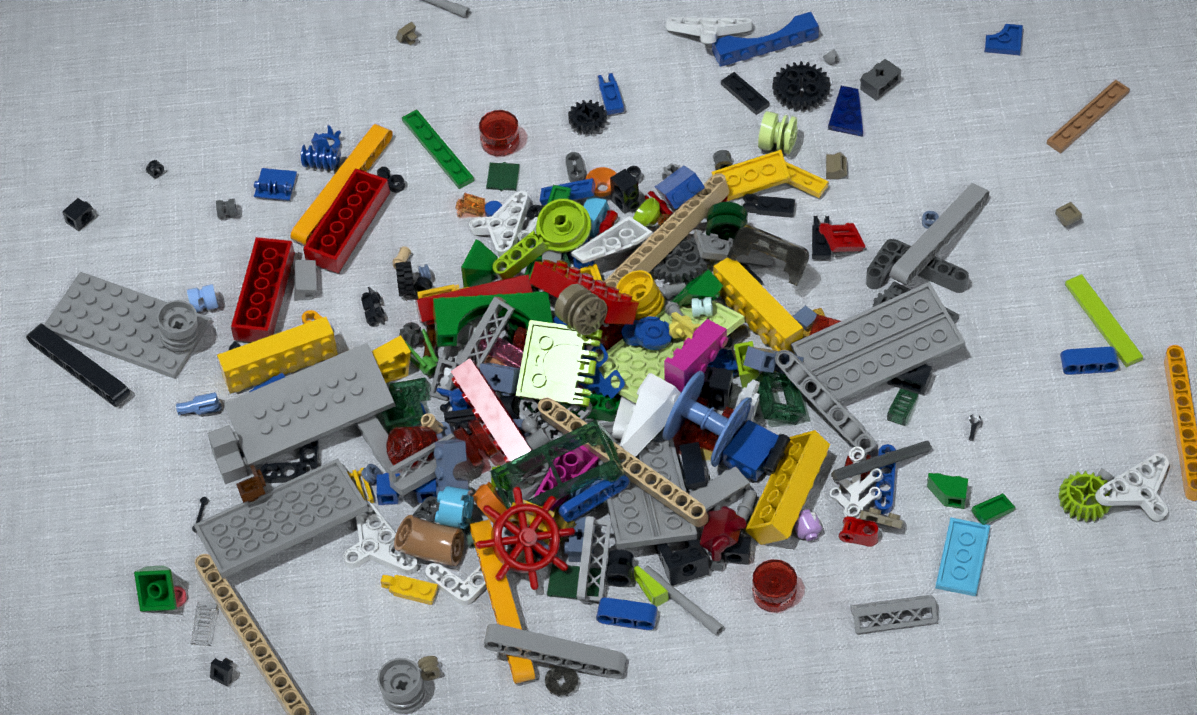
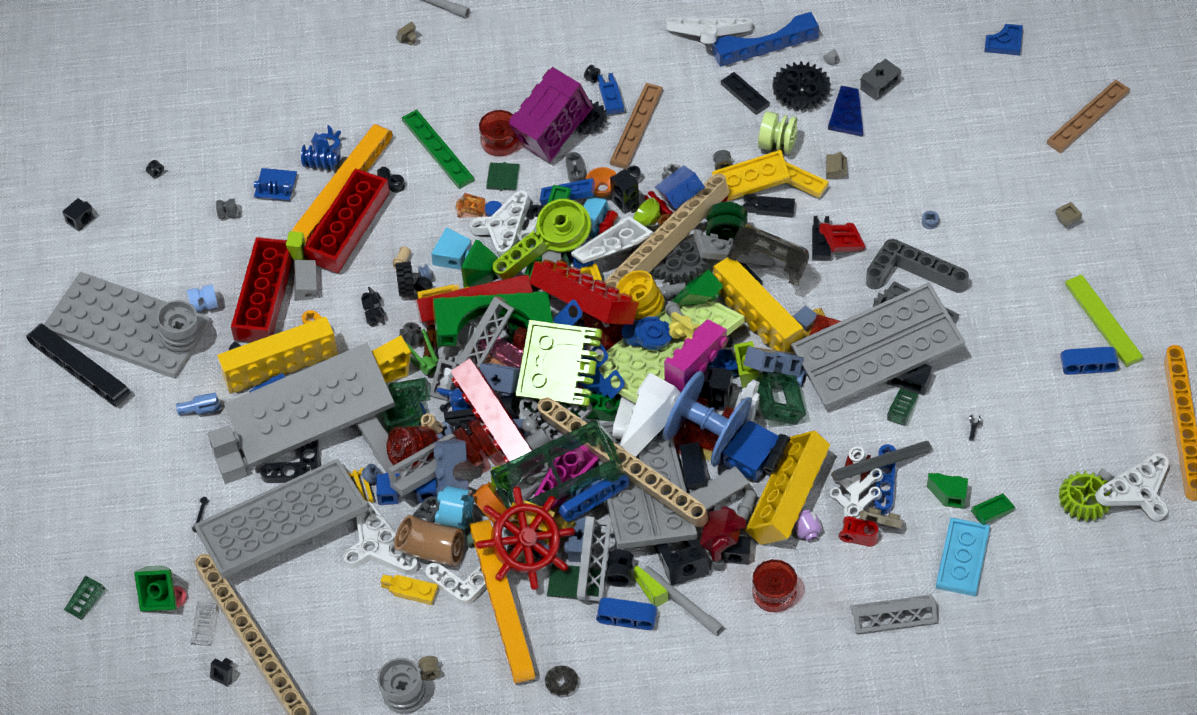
reddish brown bracket [236,465,267,503] -> none
light grey beam [484,624,626,679] -> none
dark tan wheel [554,284,607,335] -> none
light aqua wheel [692,297,713,318] -> none
light grey beam [775,350,876,453] -> none
light grey beam [890,183,990,286] -> none
none -> clear green slope [64,575,105,620]
none -> lime slope [286,231,305,261]
none -> medium azure torso [431,228,472,270]
none -> magenta container [509,66,593,163]
none -> black bush [584,65,601,83]
none -> medium nougat tile [610,83,663,169]

